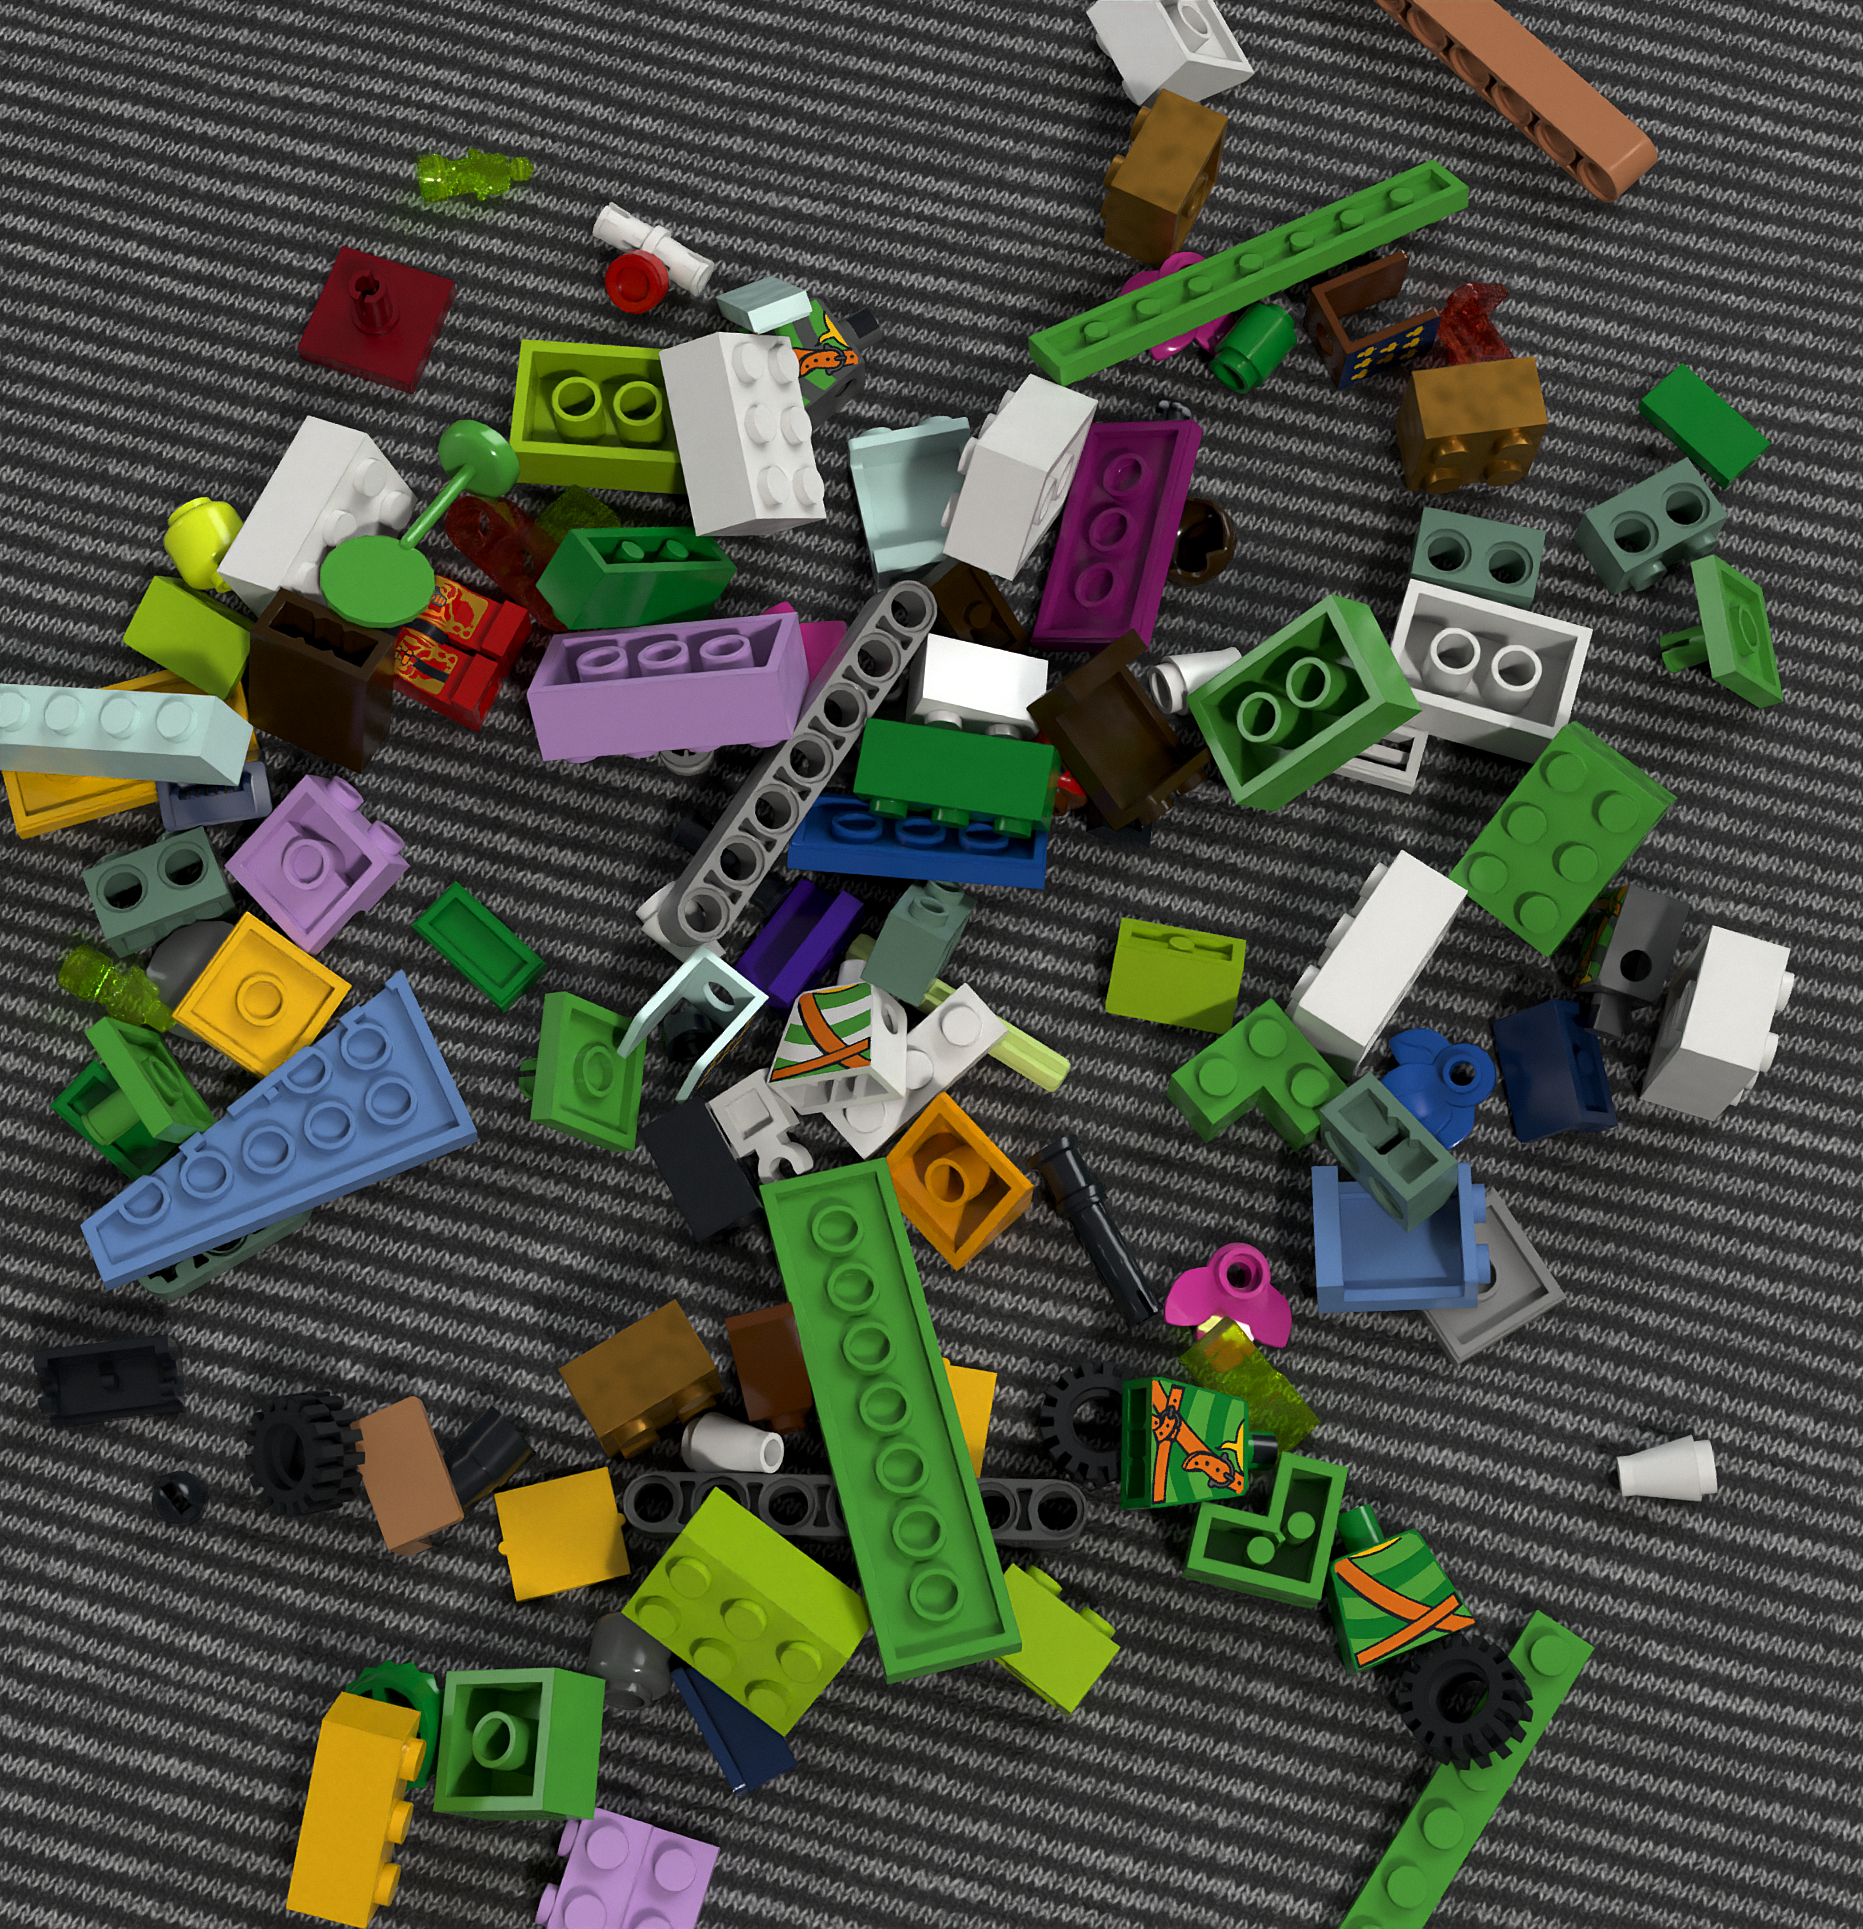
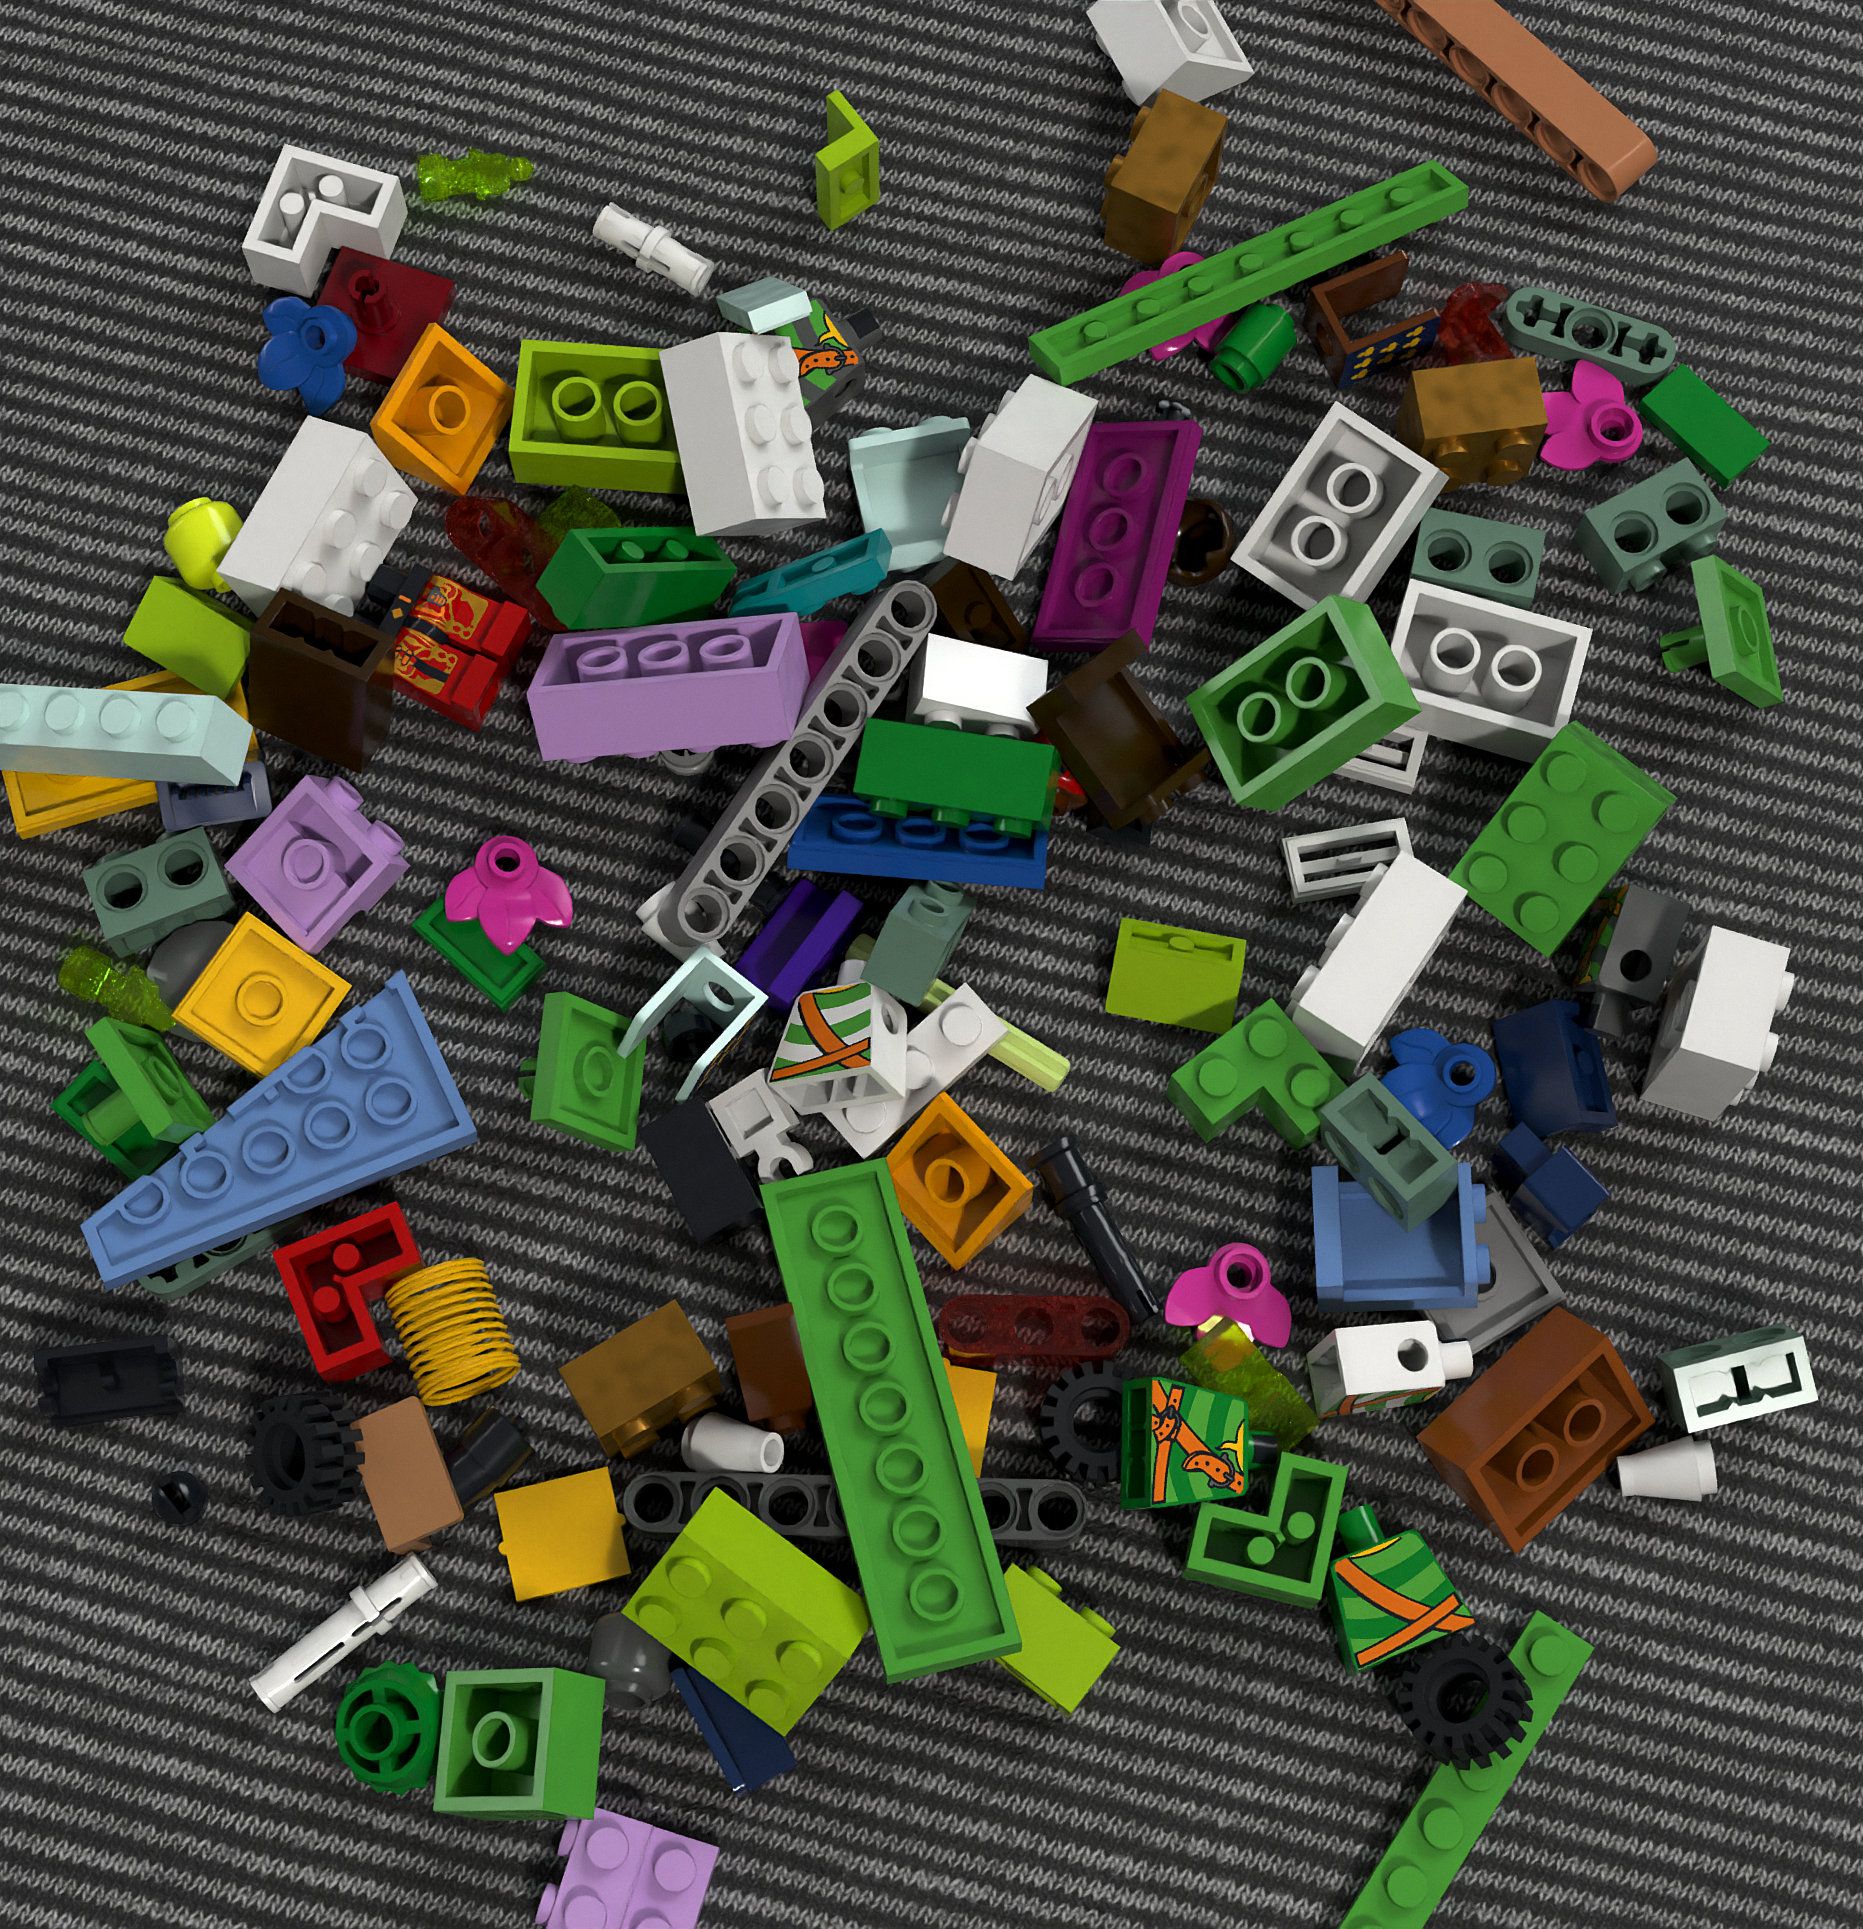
yellow brick [285,1692,426,1929] -> none
bright green piece [320,420,520,628] -> none
red tile [605,249,669,314] -> none
white cone [1149,647,1242,716] -> none
none -> white brick [242,144,408,298]
none -> white pin [249,1551,438,1713]
none -> blue plate [257,296,357,417]
none -> red brick [272,1201,427,1387]
none -> light orange slope [370,323,515,496]
none -> yellow piece [385,1257,521,1406]
none -> dark pink plate [445,836,573,956]
none -> teal plate [727,528,893,618]
none -> lime panel [815,90,879,232]
none -> clear red beam [937,1294,1131,1367]
none -> white brick [1230,401,1450,611]
none -> white tile [1280,817,1414,904]
none -> white torso [1306,1320,1473,1419]
none -> dark orange slope [1416,1306,1656,1554]
none -> dark blue piece [1488,1121,1611,1251]
none -> sand green beam [1502,286,1676,387]
none -> dark pink plate [1540,359,1643,471]
none -> brick [1655,1323,1818,1433]

